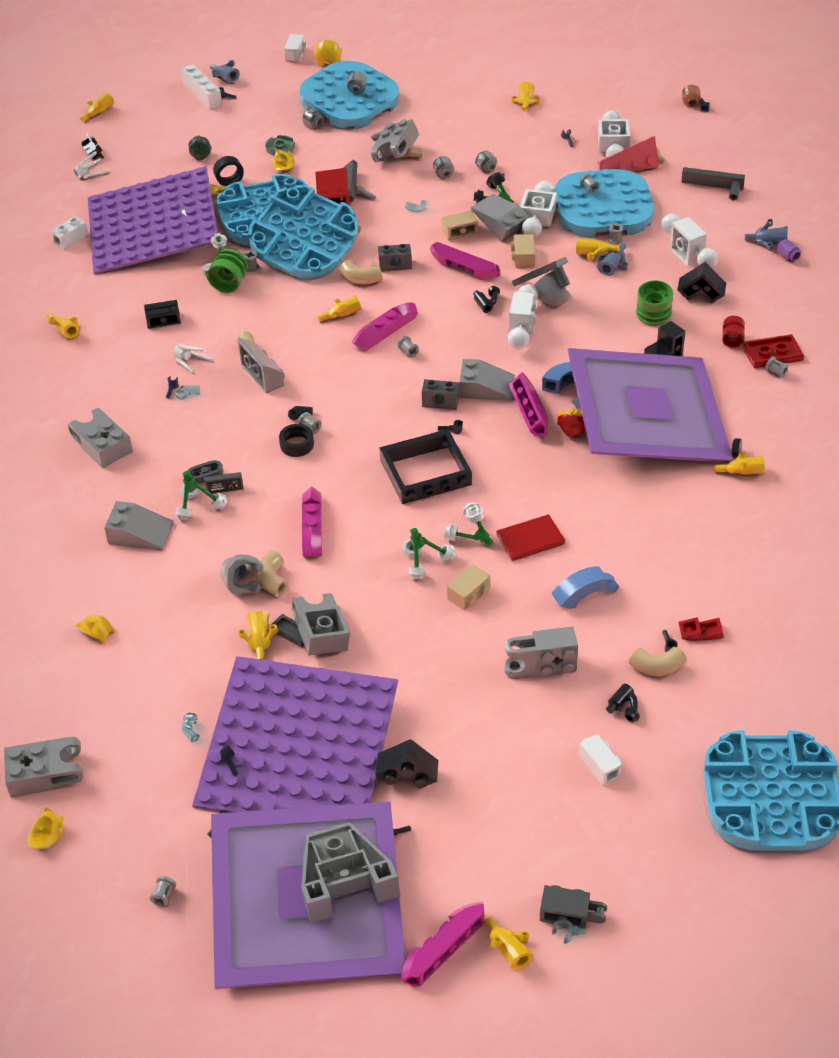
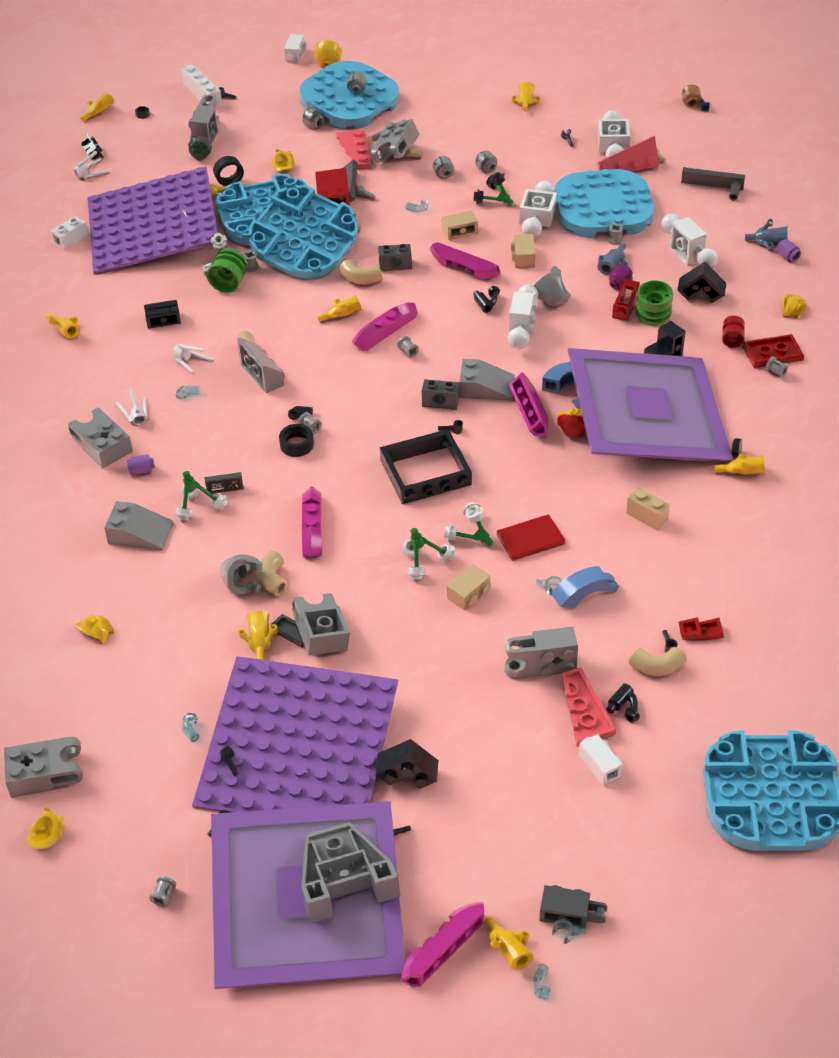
dark blue hand [166,376,179,399] -> none
dark grey plate [187,460,223,483] -> none
sand blue piece [210,60,240,83] -> none
sand green tile [265,135,295,156] -> none
light grey slope [470,194,529,242] -> none
dark grey piece [512,256,570,288] -> none
yellow piece [576,238,620,260] -> none
light grey bush [579,174,600,194] -> none
none -> white plant [116,388,149,425]
none -> medium lavender brick [127,454,155,475]
none -> black tile [135,106,150,119]
none -> light grey brick [188,95,220,146]
none -> coral wing [336,129,371,170]
none -> clear light blue arm [532,964,551,1000]
none -> clear light blue piece [536,576,563,595]
none -> coral wing [562,667,616,747]
none -> magenta head [608,265,633,290]
none -> red window [612,279,640,321]
none -> tan brick [626,487,670,531]
none -> yellow hat [782,293,807,319]

